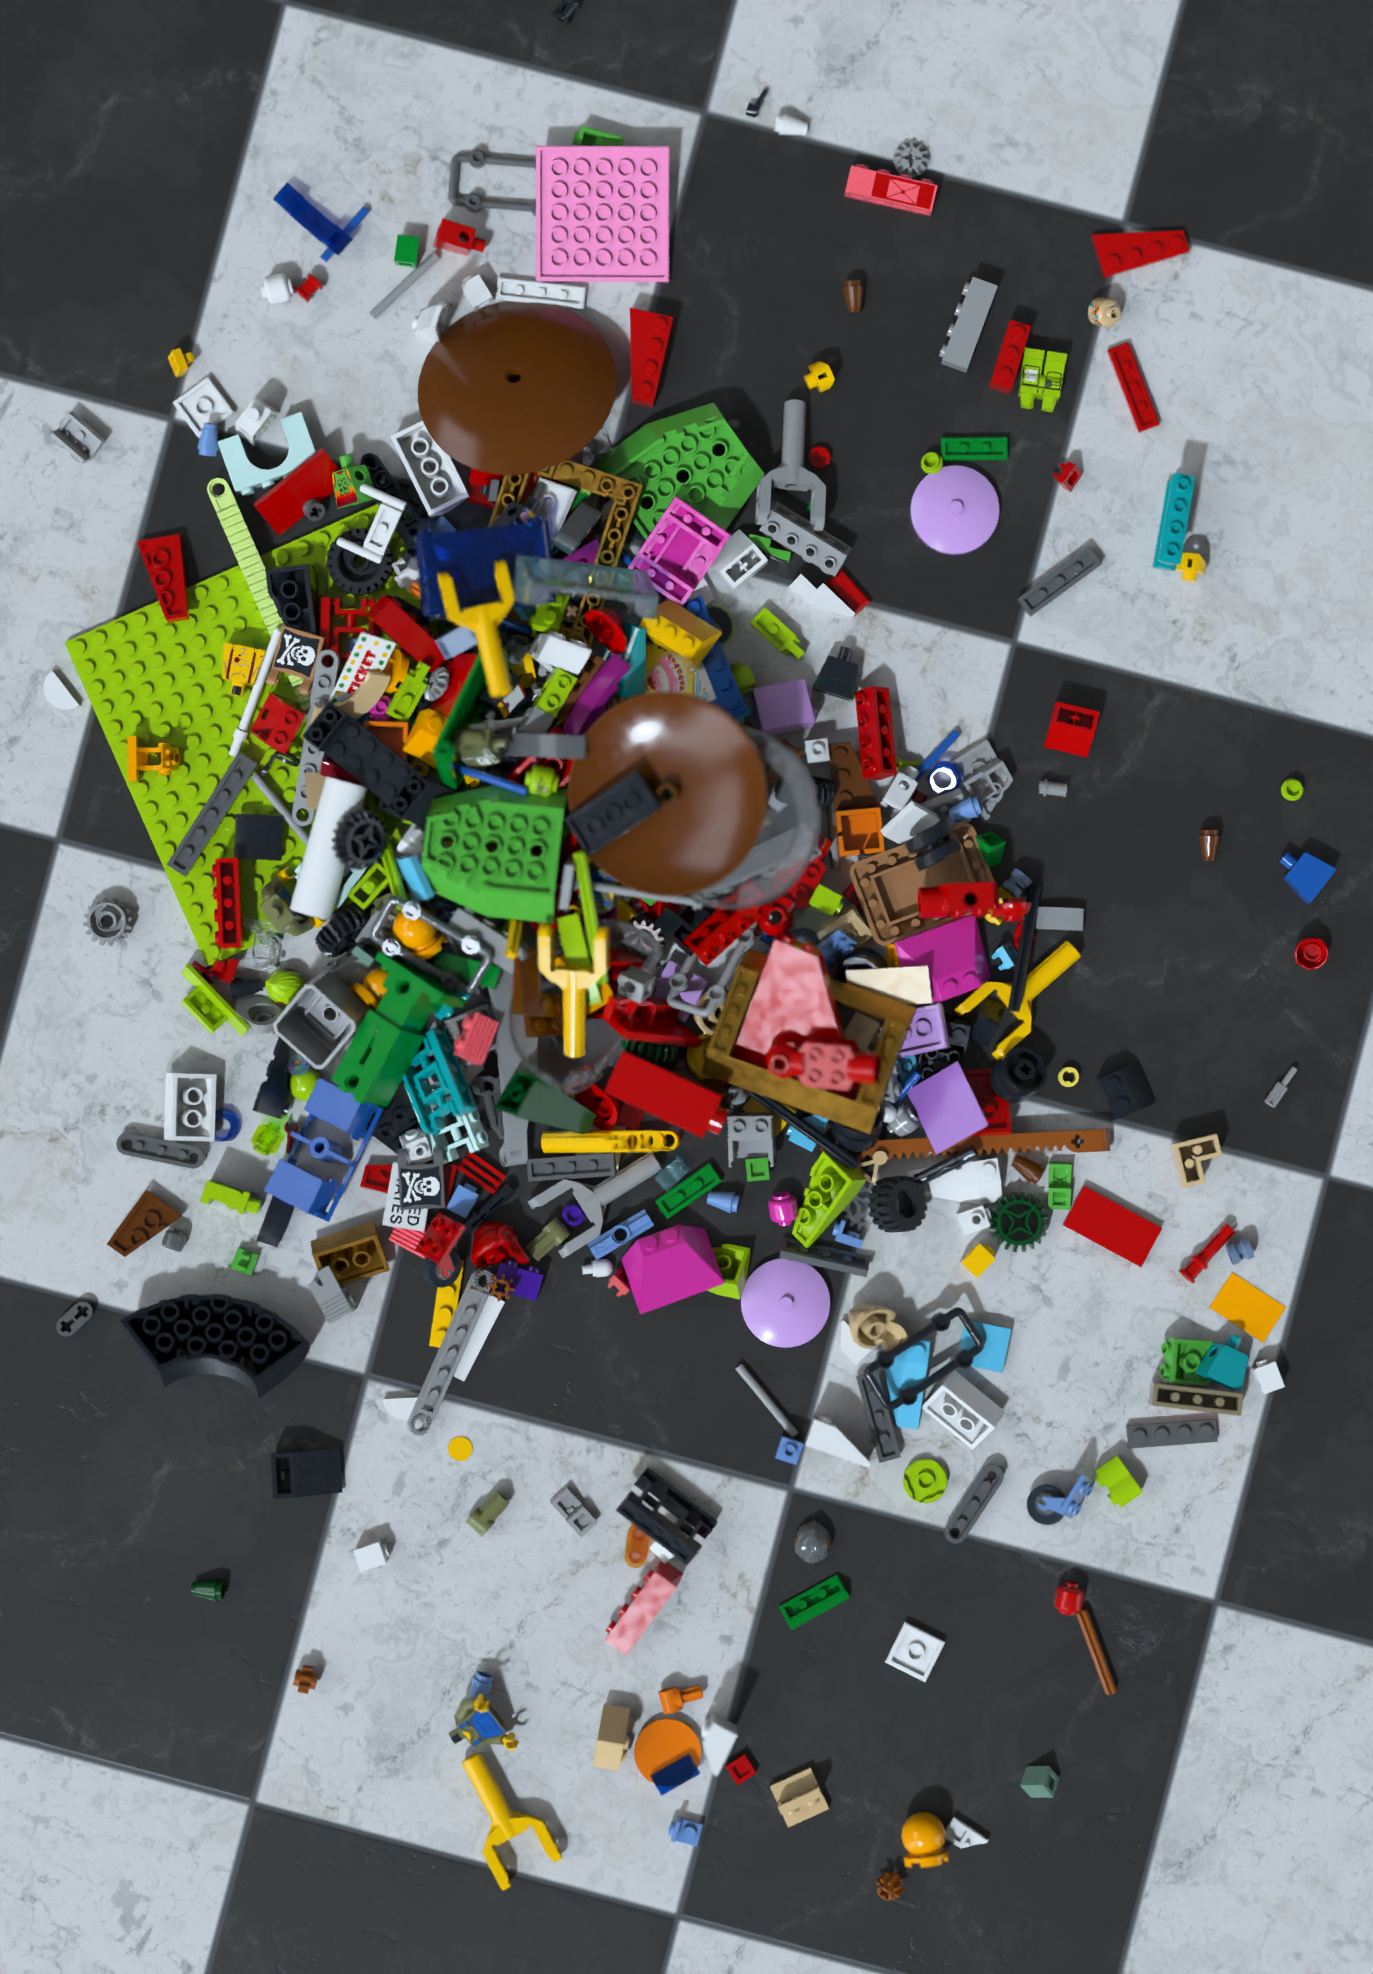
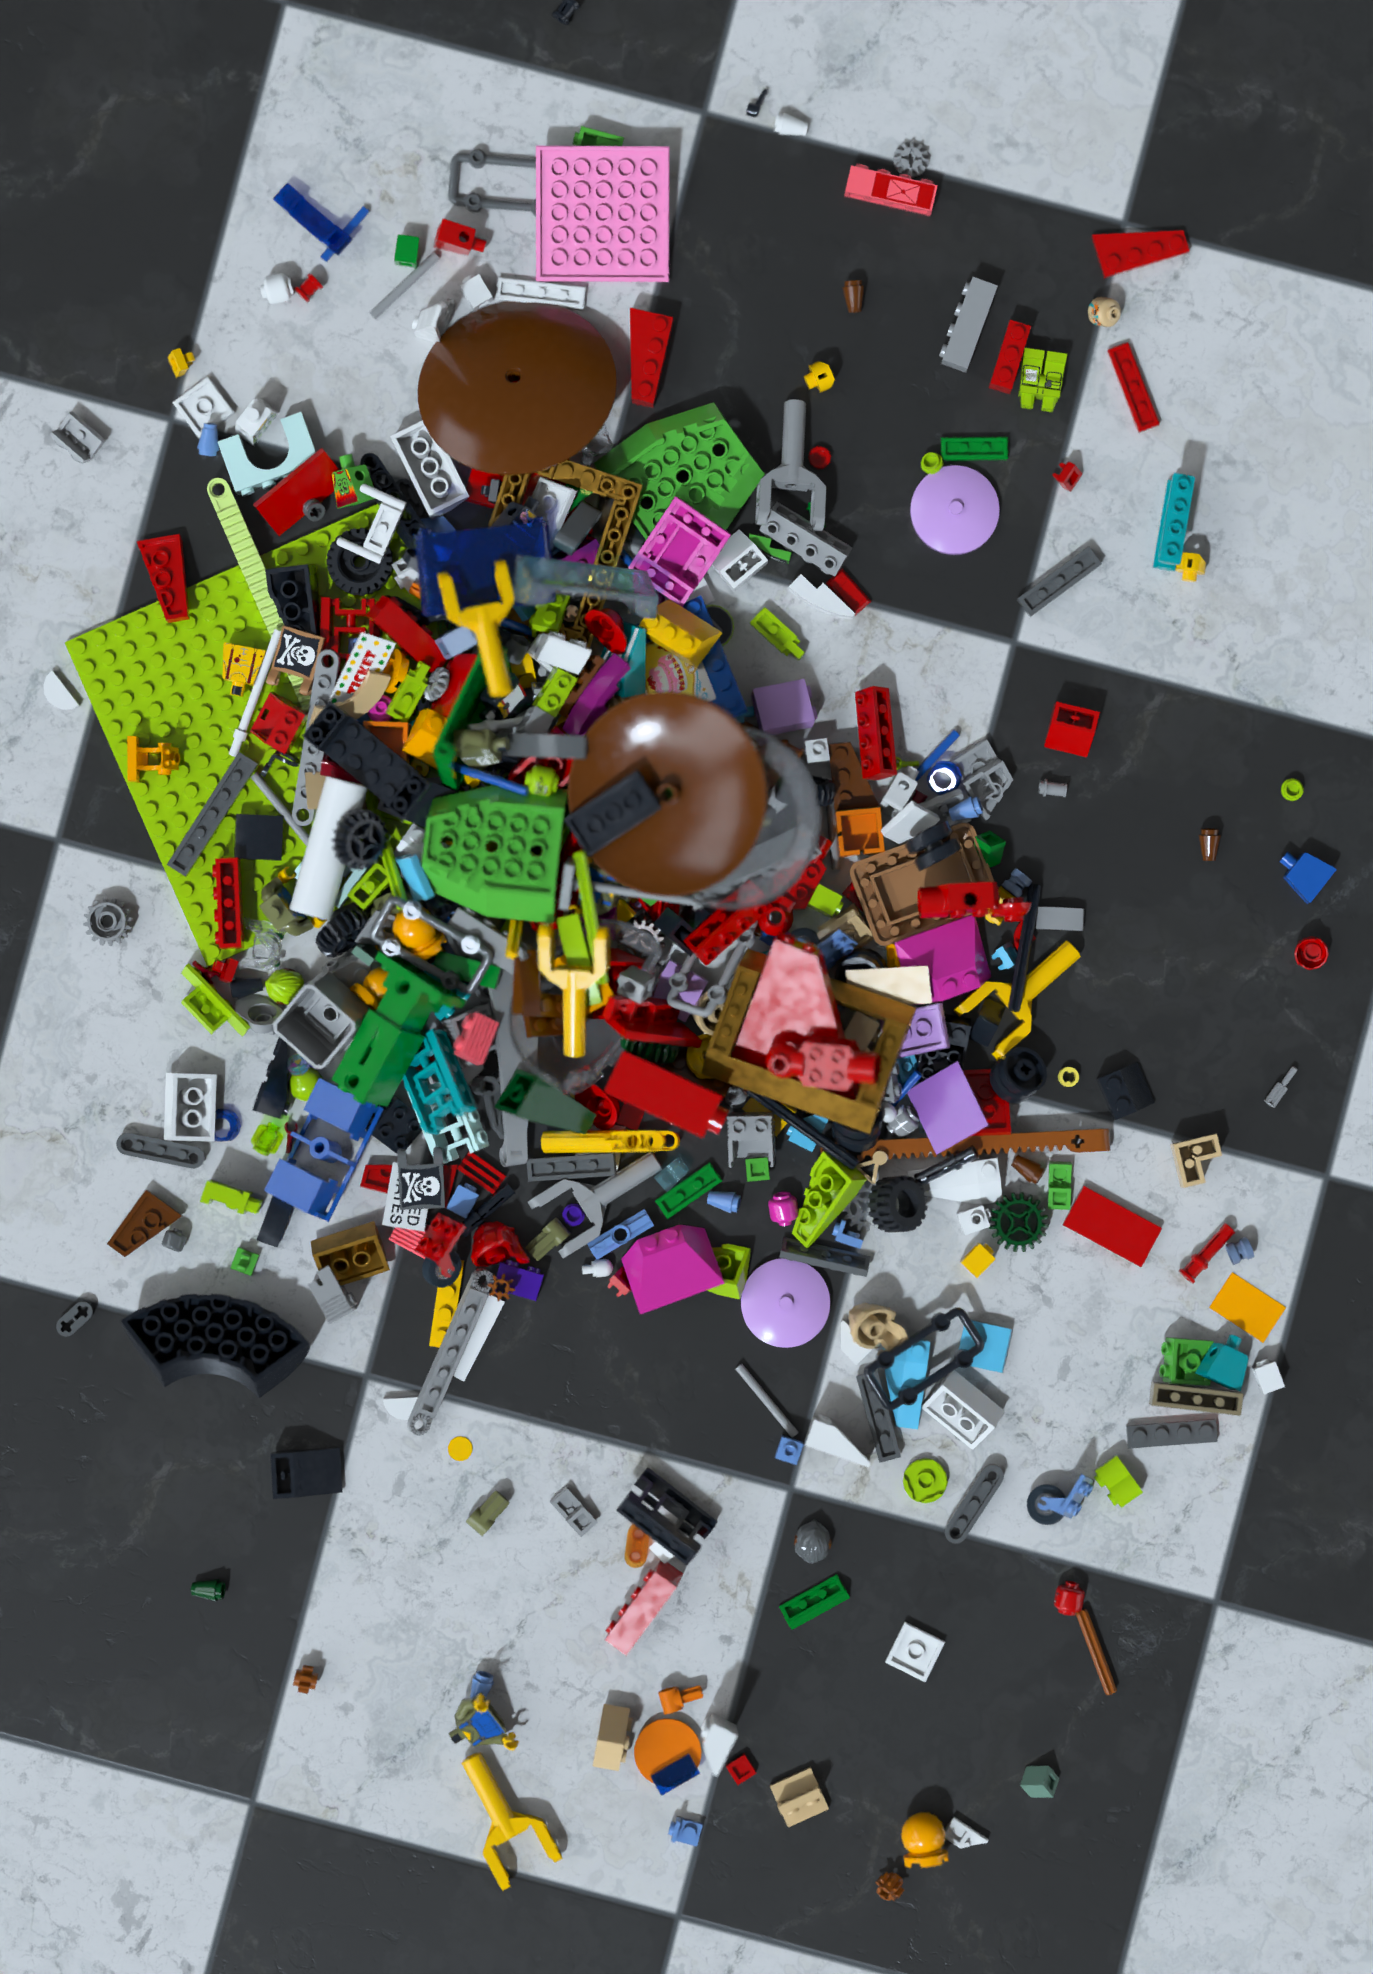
white brick [354,1540,390,1572] -> none
white brick [399,1128,433,1165] -> none
lime head [730,662,756,695] -> none
black torso [812,646,858,702] -> none

